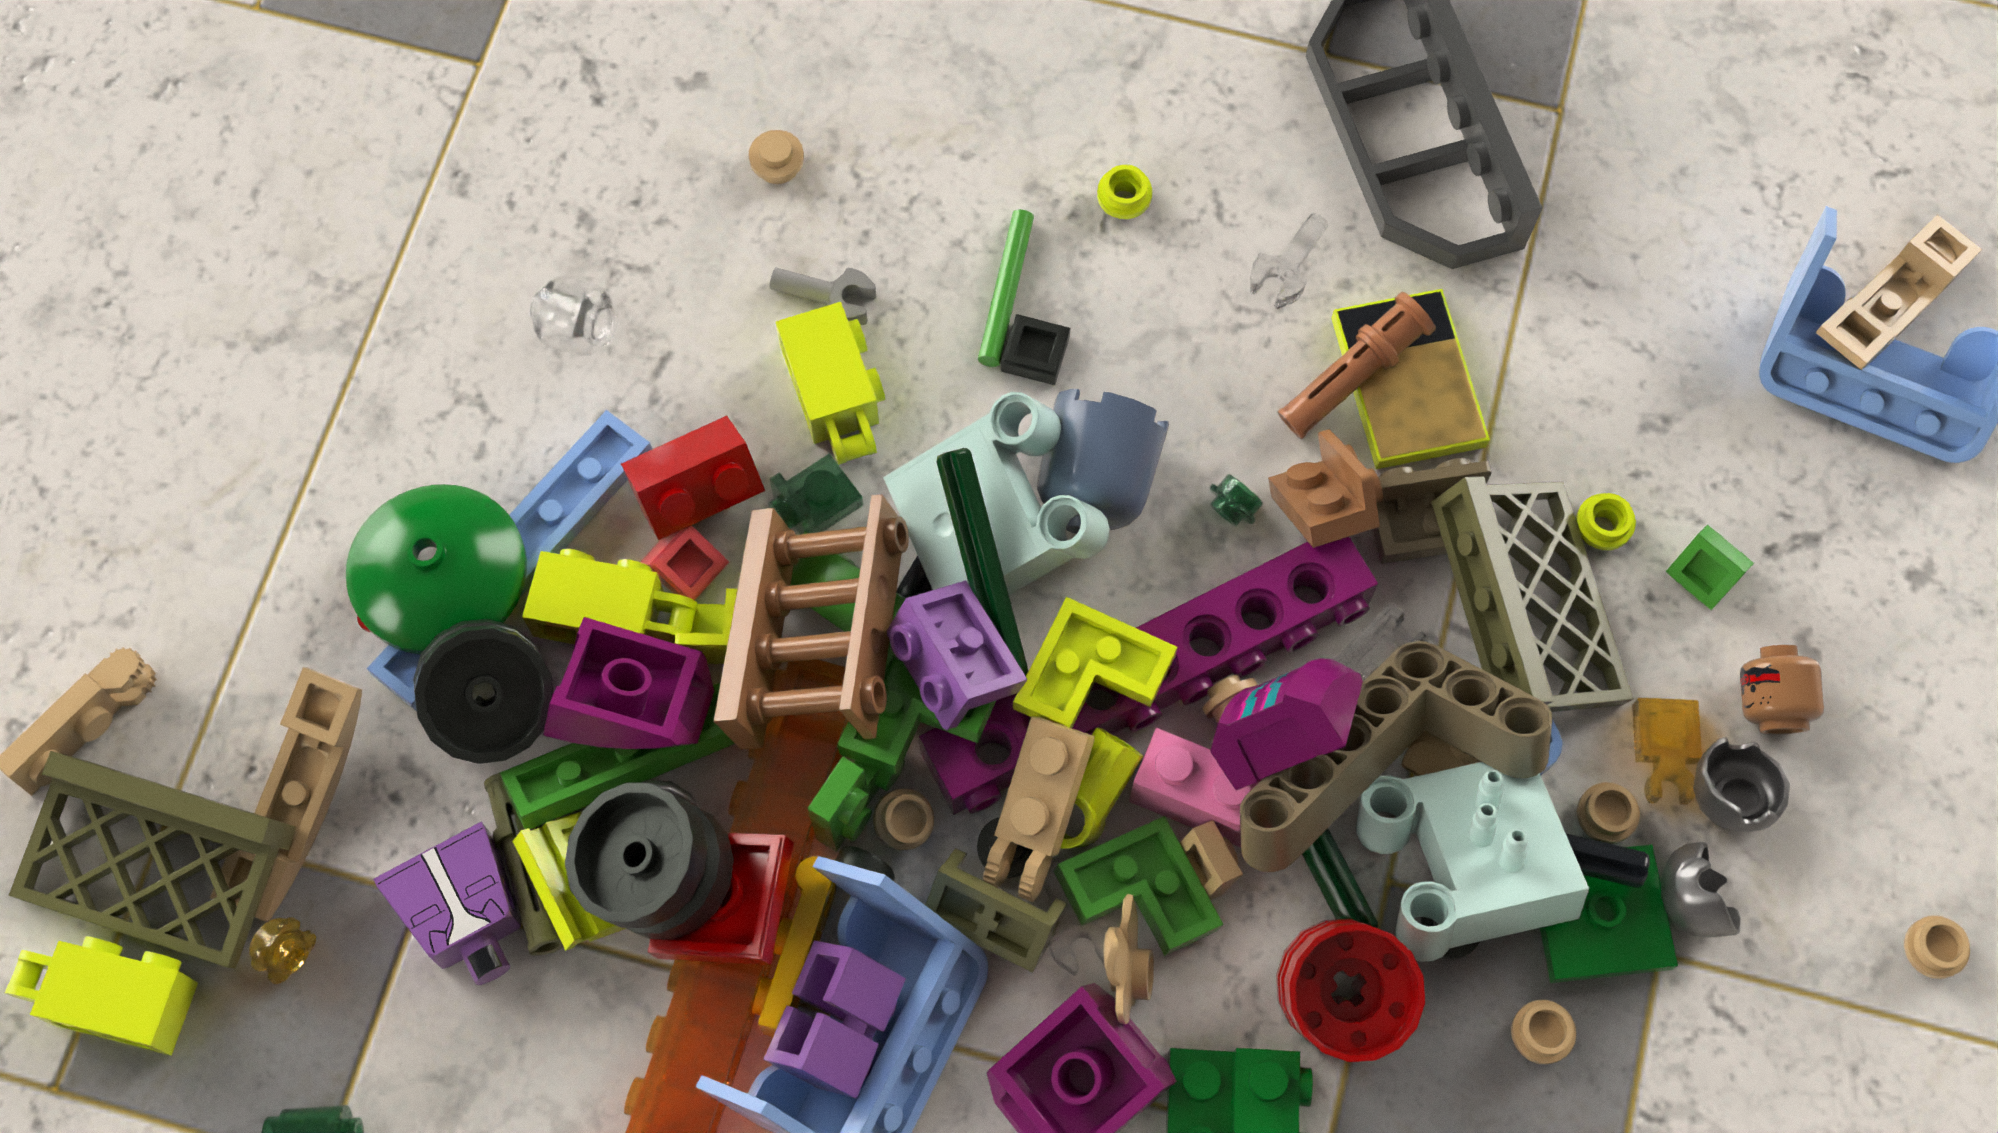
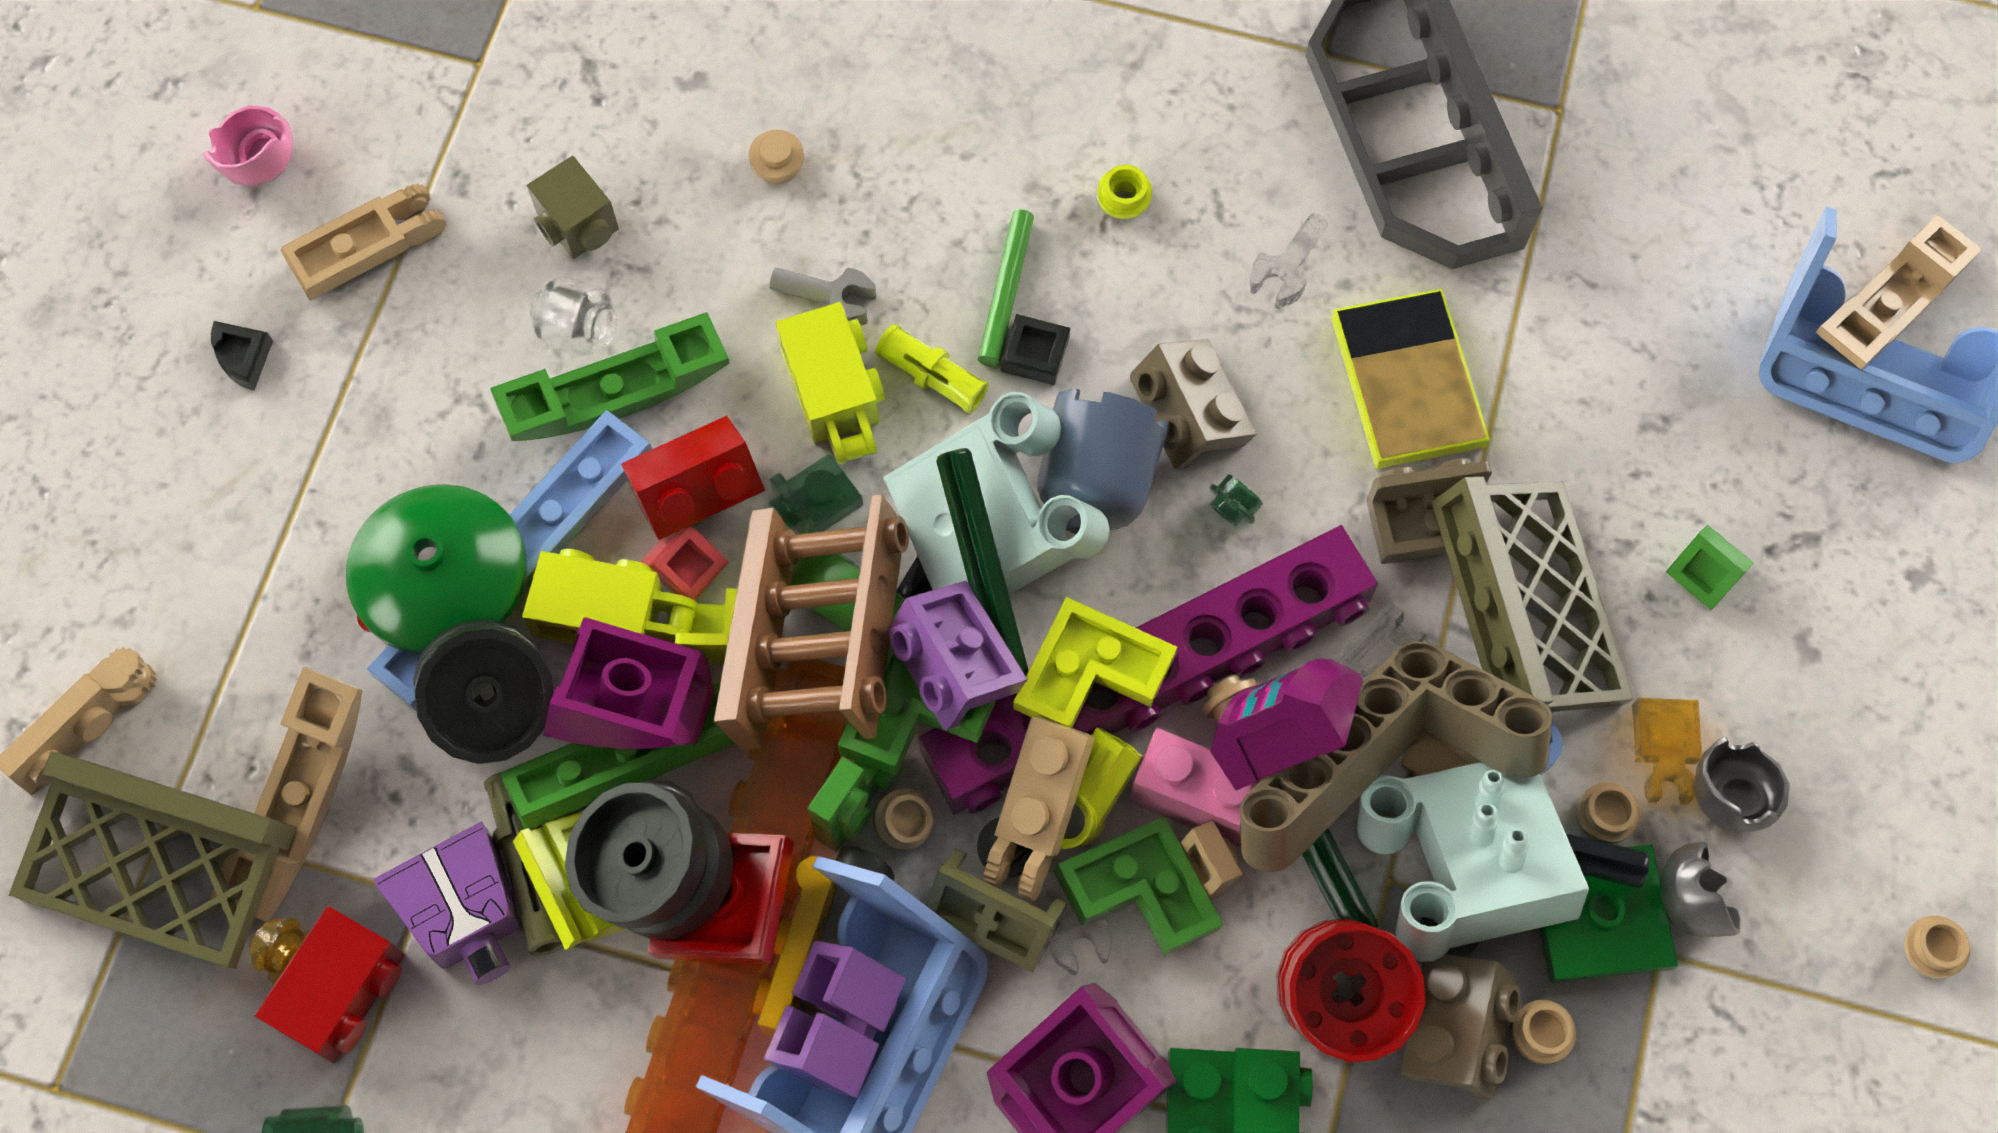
neon yellow brick [4,936,198,1056] -> none
tan plate [1103,894,1154,1024] -> none
medium nougat bracket [1268,429,1383,548] -> none
nougat pin [1277,292,1436,439] -> none
neon yellow plate [1576,493,1636,551] -> none
medium nougat head [1740,645,1824,734] -> none
none -> bright pink hair [203,105,293,187]
none -> pearl dark grey tile [211,321,273,391]
none -> red brick [254,905,405,1064]
none -> tan hinge [280,183,447,301]
none -> bright green slope [490,312,729,441]
none -> olive brick [527,155,619,259]
none -> neon yellow pin [875,324,989,414]
none -> dark tan bracket [1130,339,1257,469]
none -> dark tan bracket [1400,954,1521,1101]

